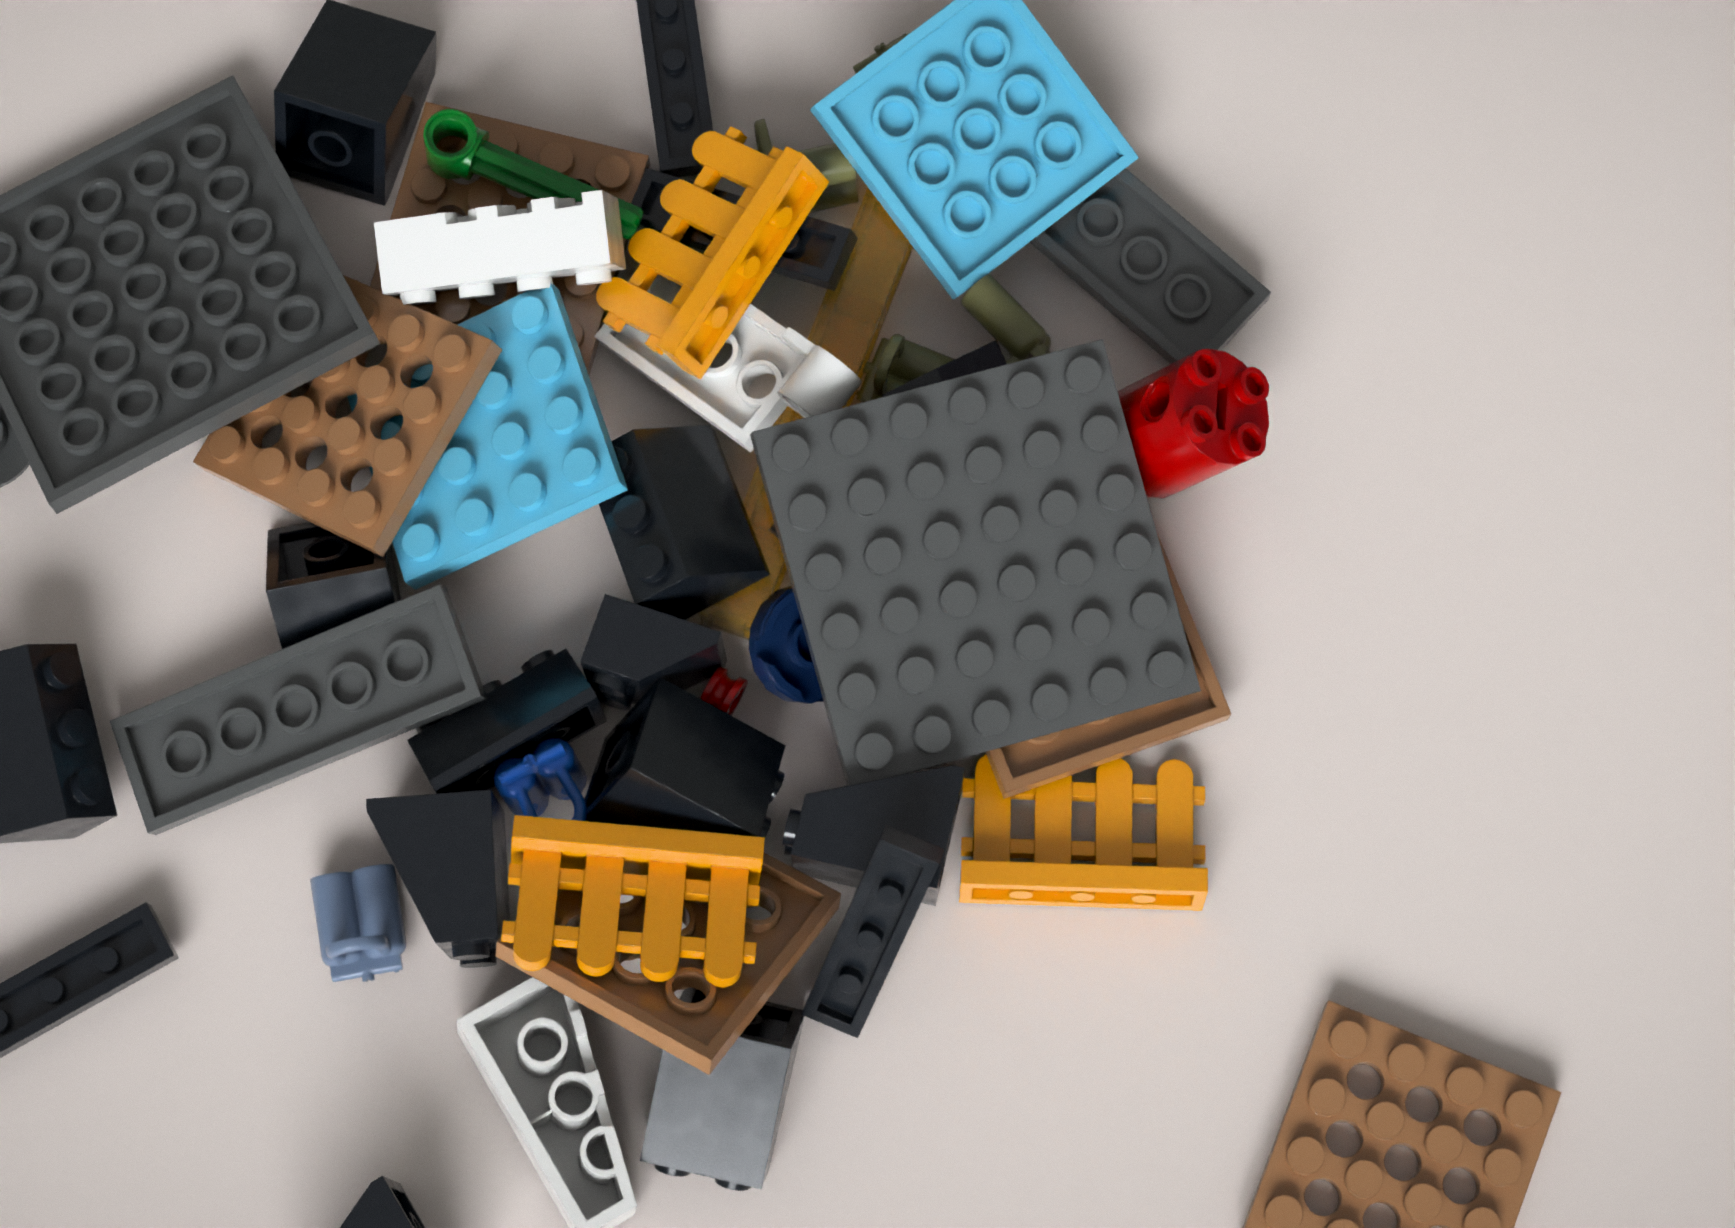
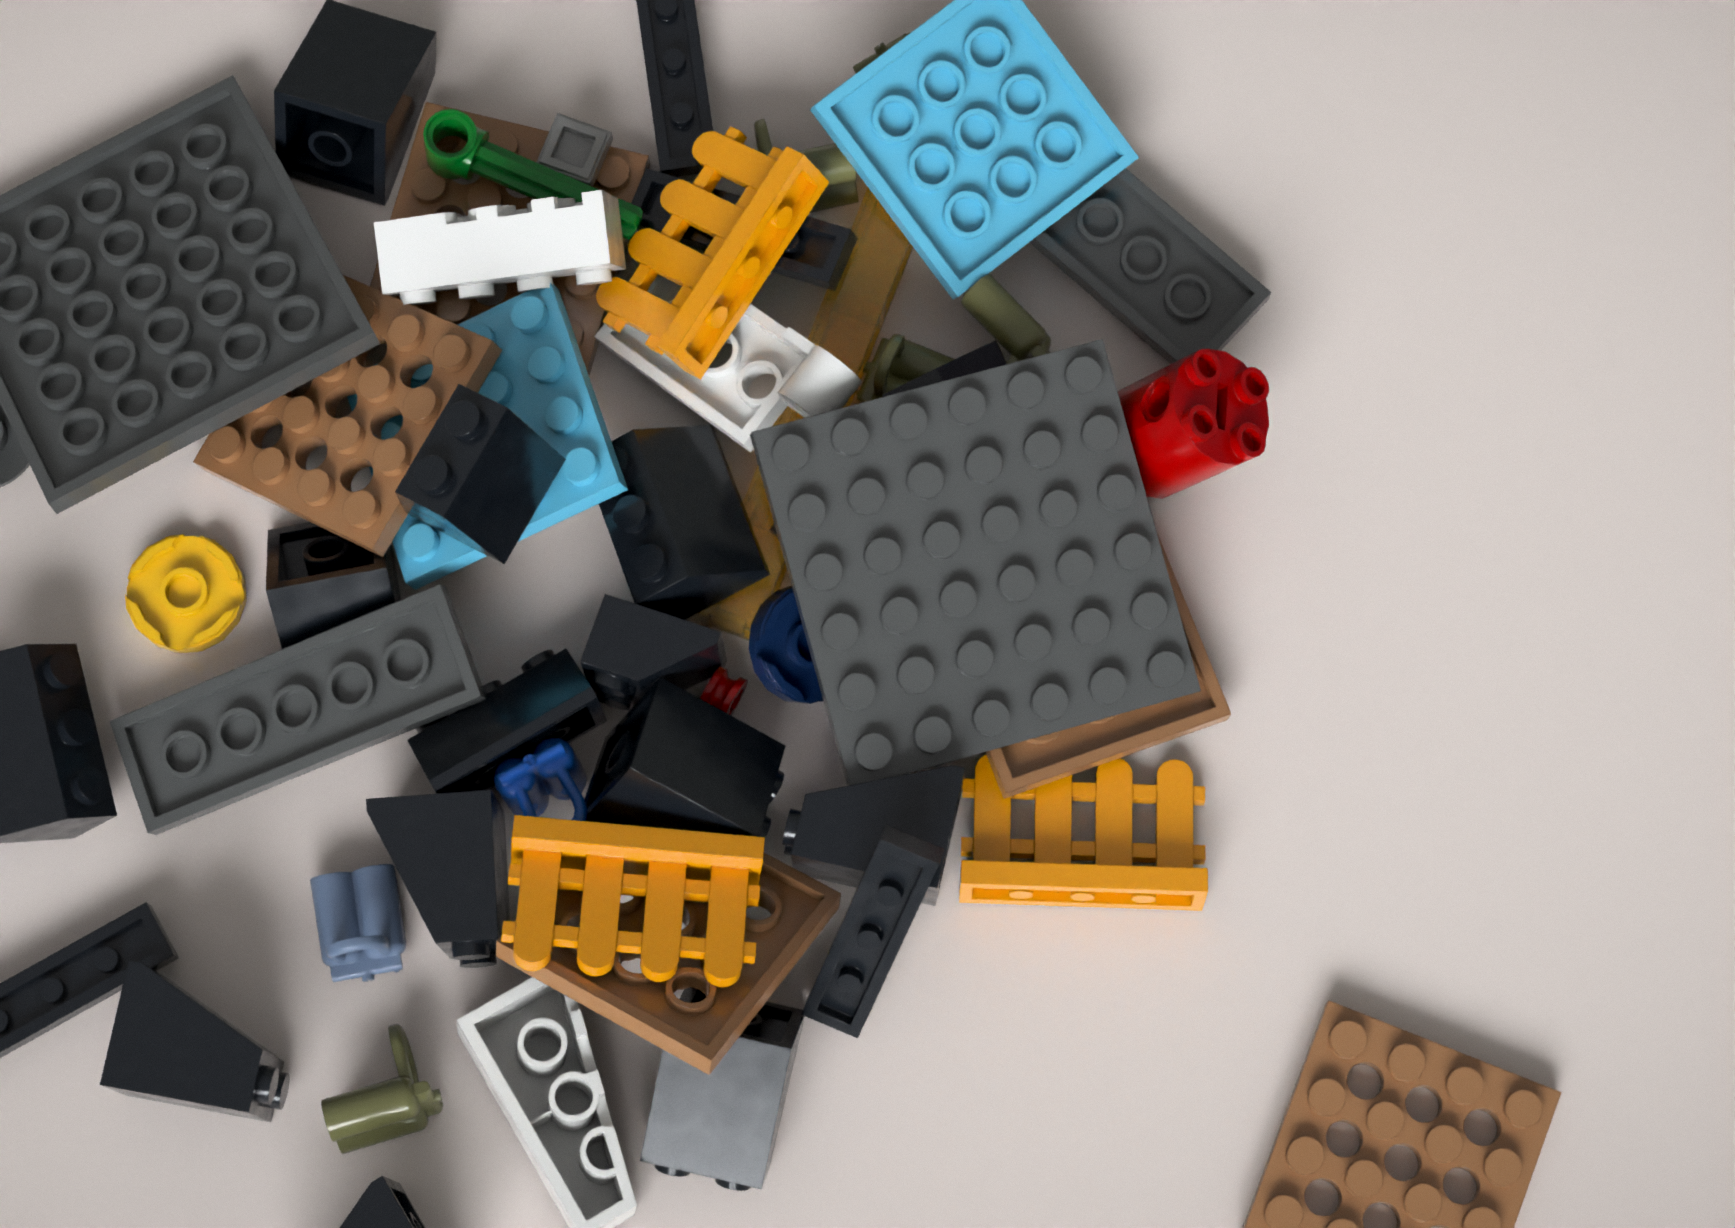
none -> black slope [100,960,290,1122]
none -> yellow tile [125,534,247,653]
none -> olive piece [321,1024,444,1154]
none -> black slope [395,384,566,564]
none -> light grey tile [536,113,613,187]

